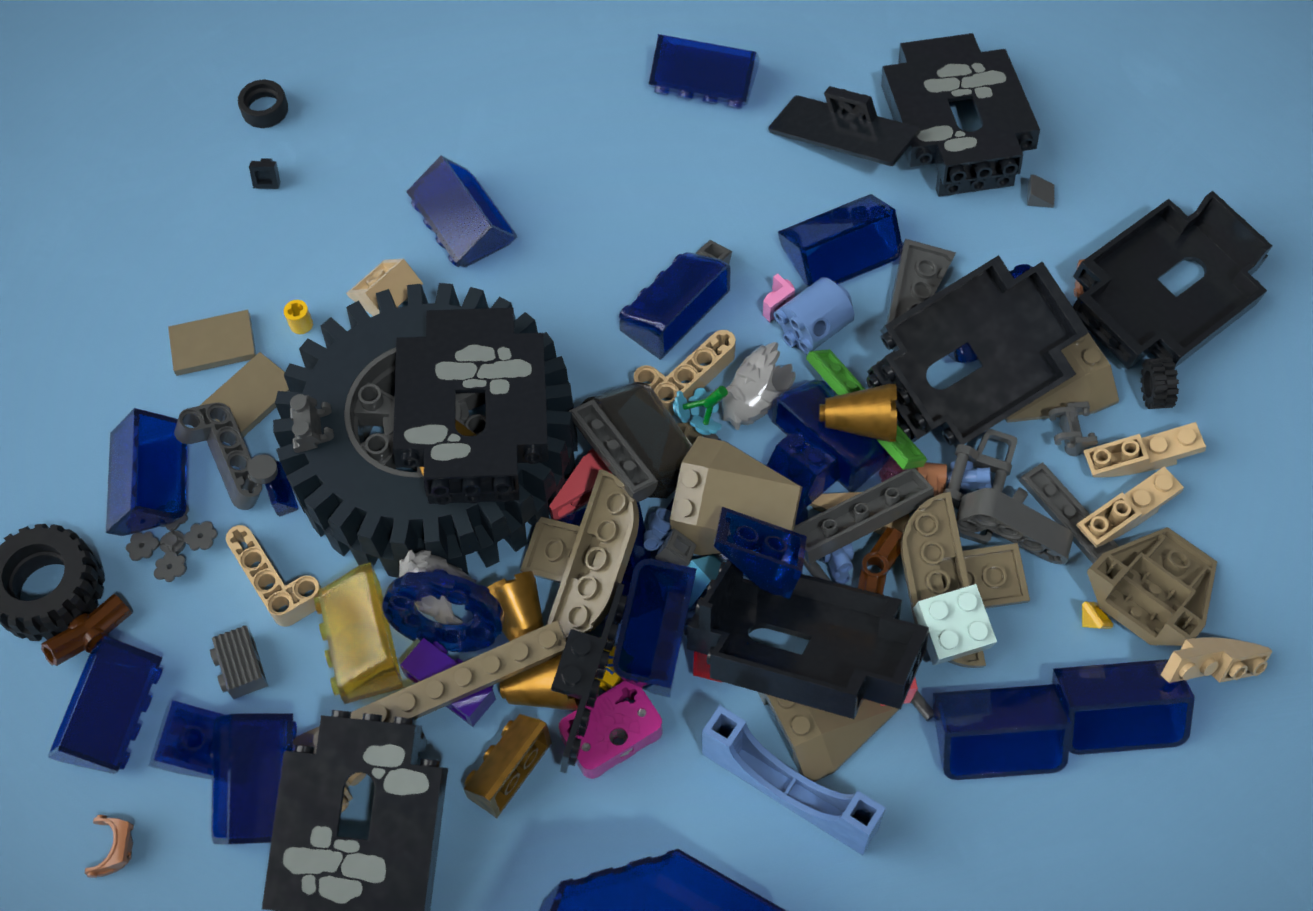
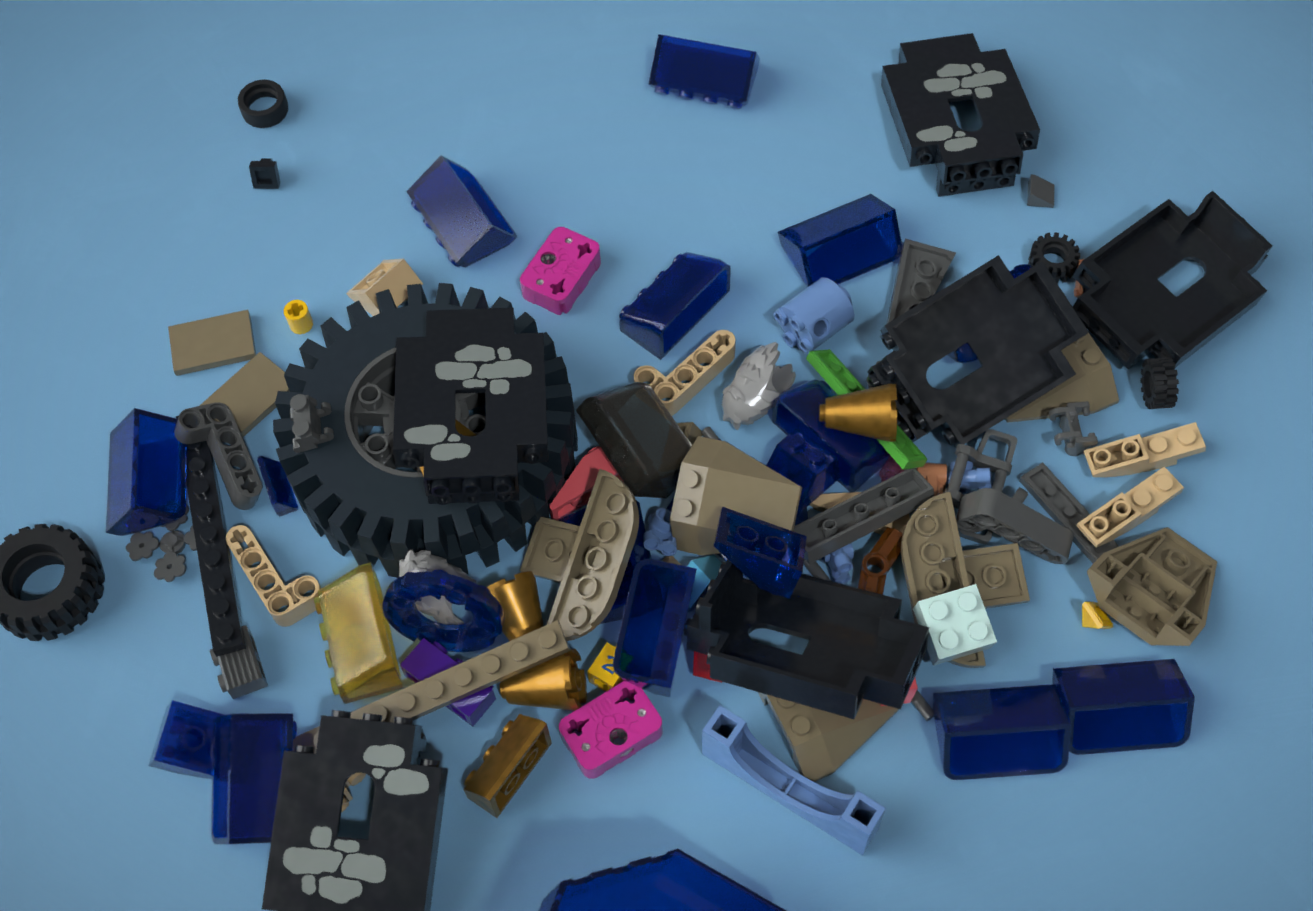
reddish brown piece [41,594,132,666] -> none
clear blue windscreen [48,636,163,774] -> none
nougat helmet [85,815,134,878] -> none
dark grey tile [247,454,278,484] -> none
black bracket [551,583,628,773] -> none
dark grey brick [569,399,658,502] -> none
dark grey slope [655,528,697,574] -> none
medium azure plant [673,386,728,435] -> none
dark grey slope [696,240,732,267] -> none
bright pink bracket [763,274,795,322] -> none
black bracket [768,86,920,166] -> none
tan slope [1161,637,1273,683] -> none
none -> black plate [176,416,246,657]
none -> dark pink axle [520,227,601,315]
none -> black tyre [1028,232,1080,284]

